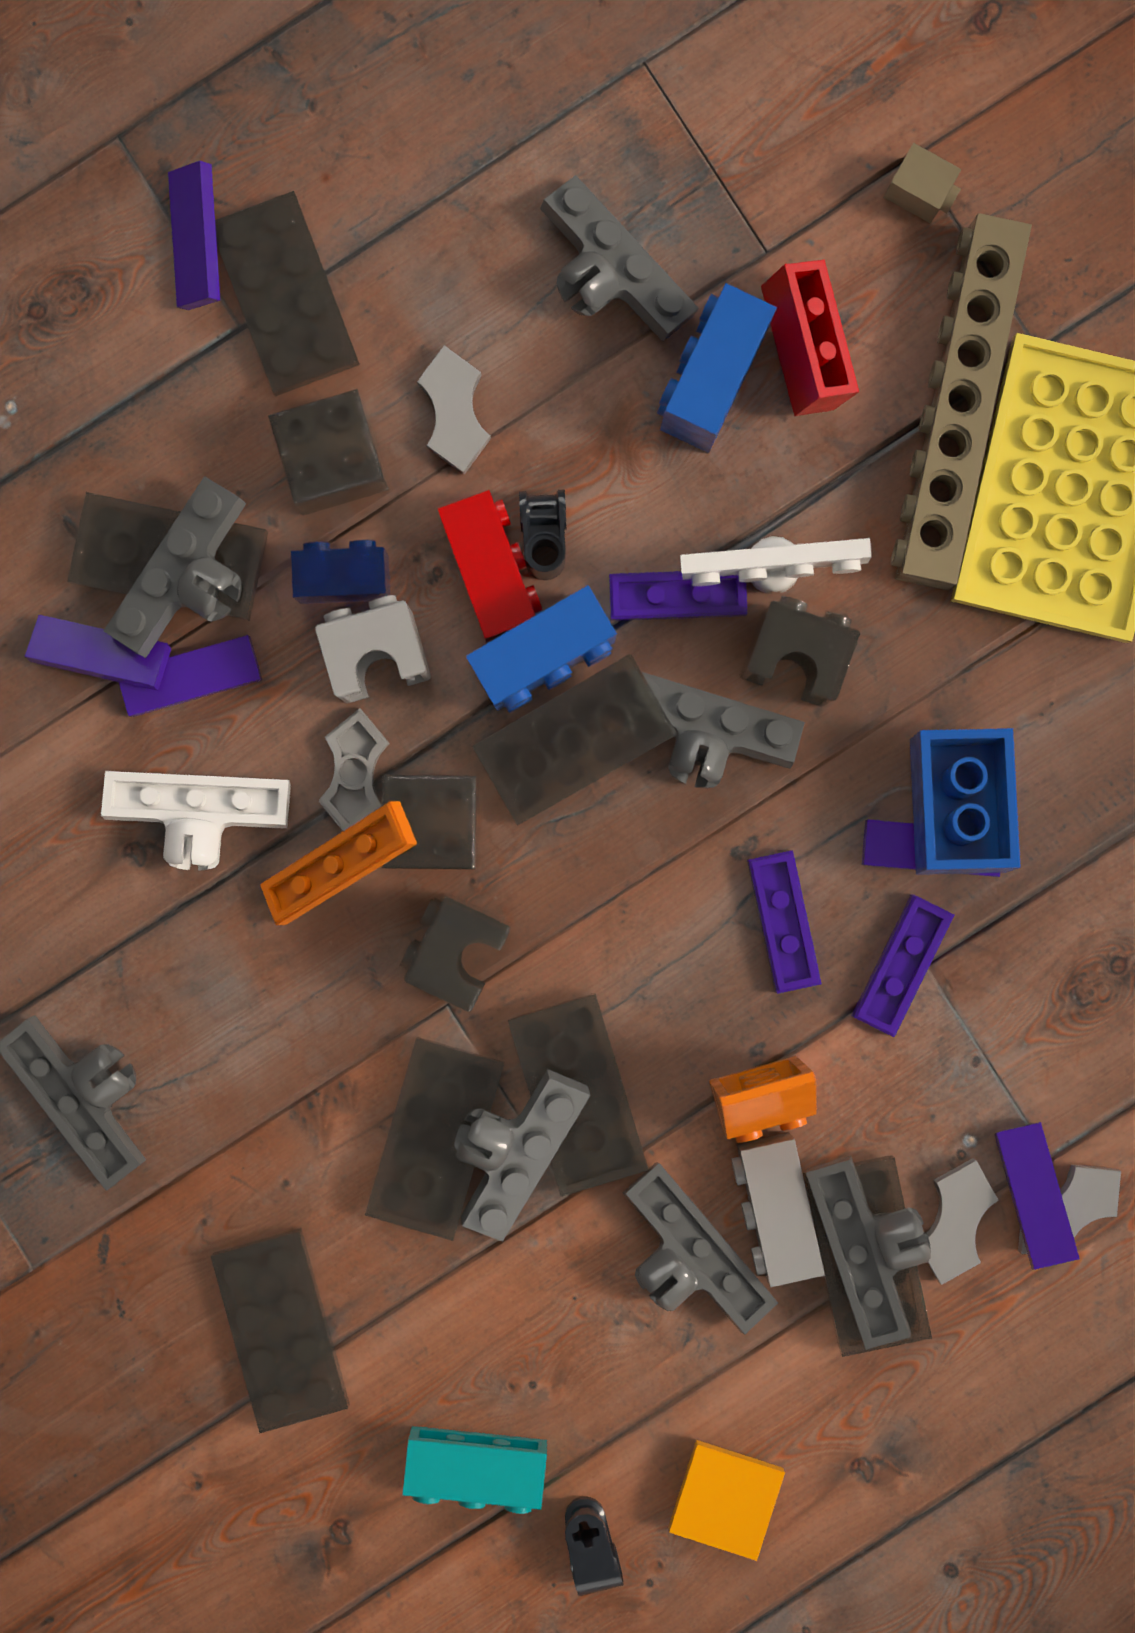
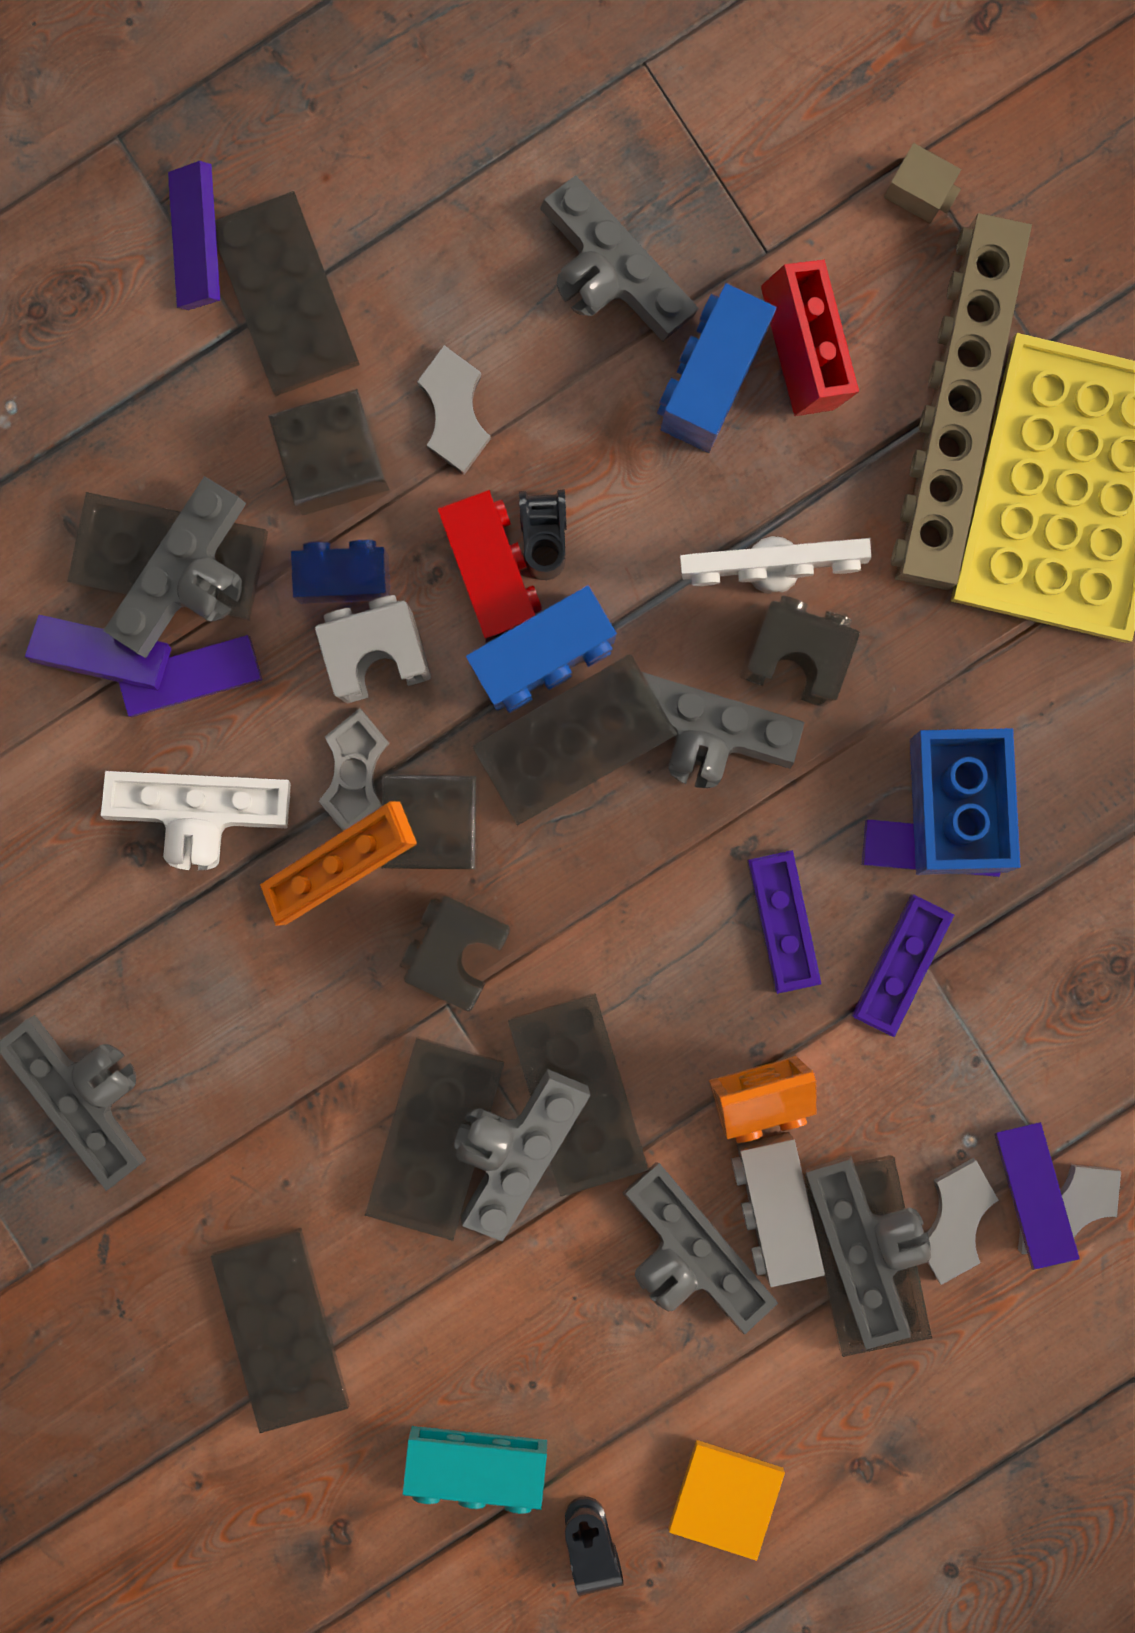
dark purple tile [609,571,747,621] -> none

